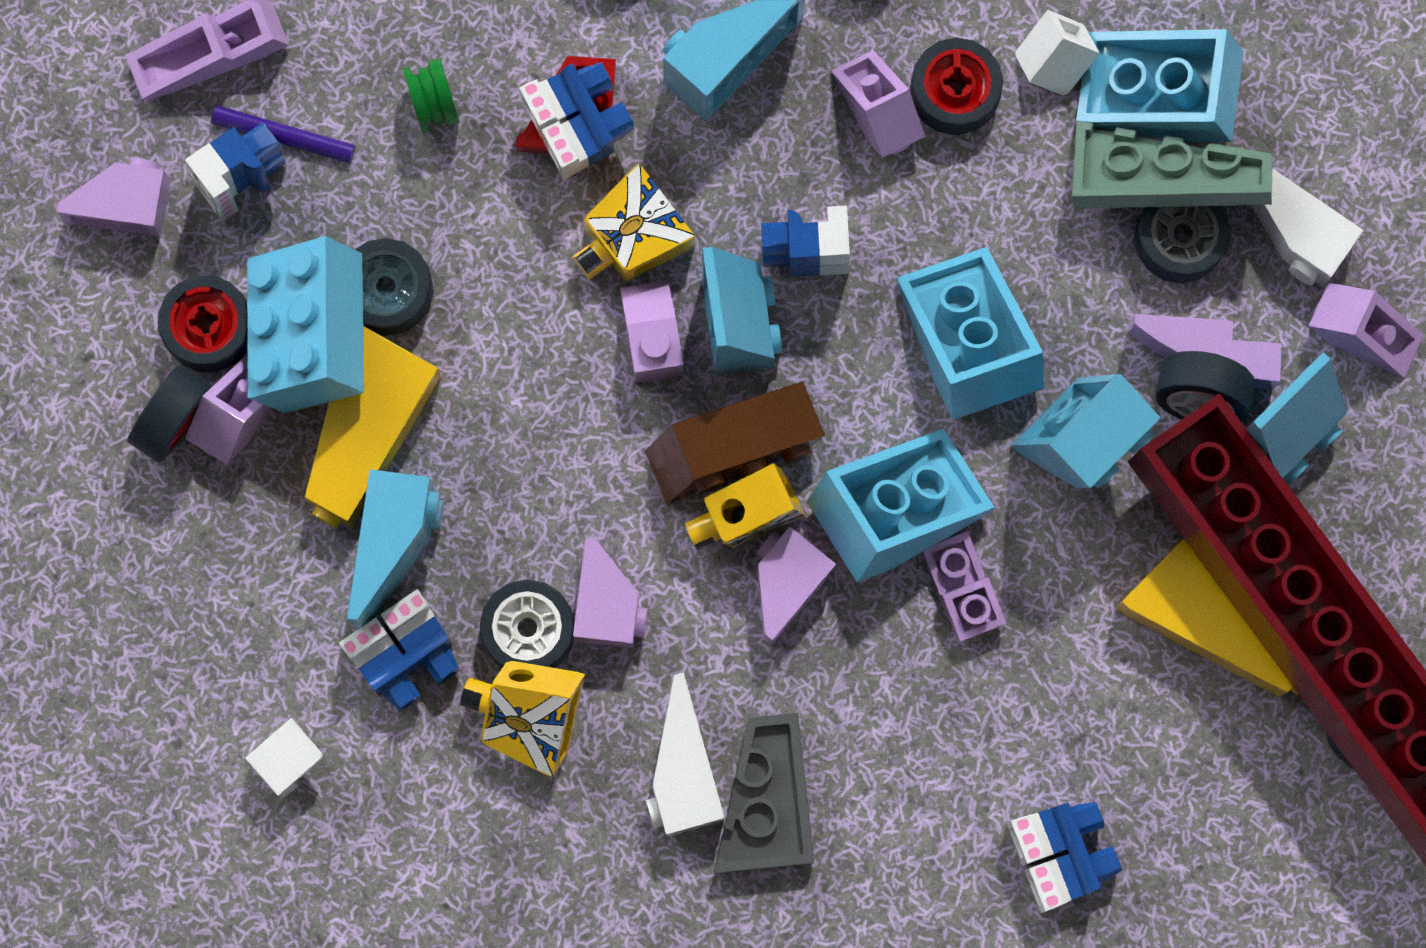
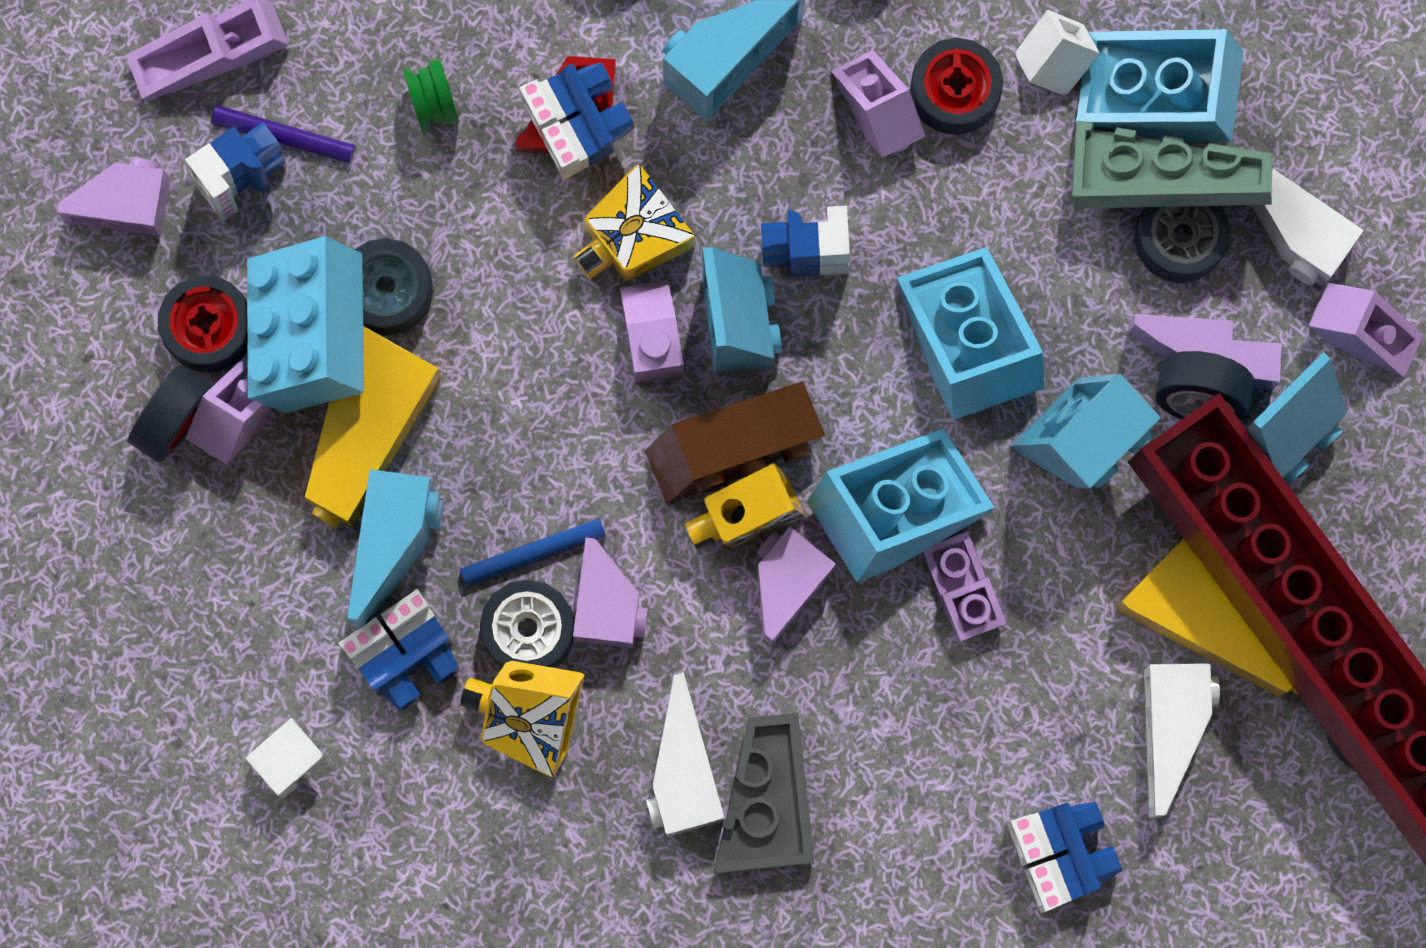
none -> blue bar [460,518,606,587]
none -> white slope [1144,664,1220,818]

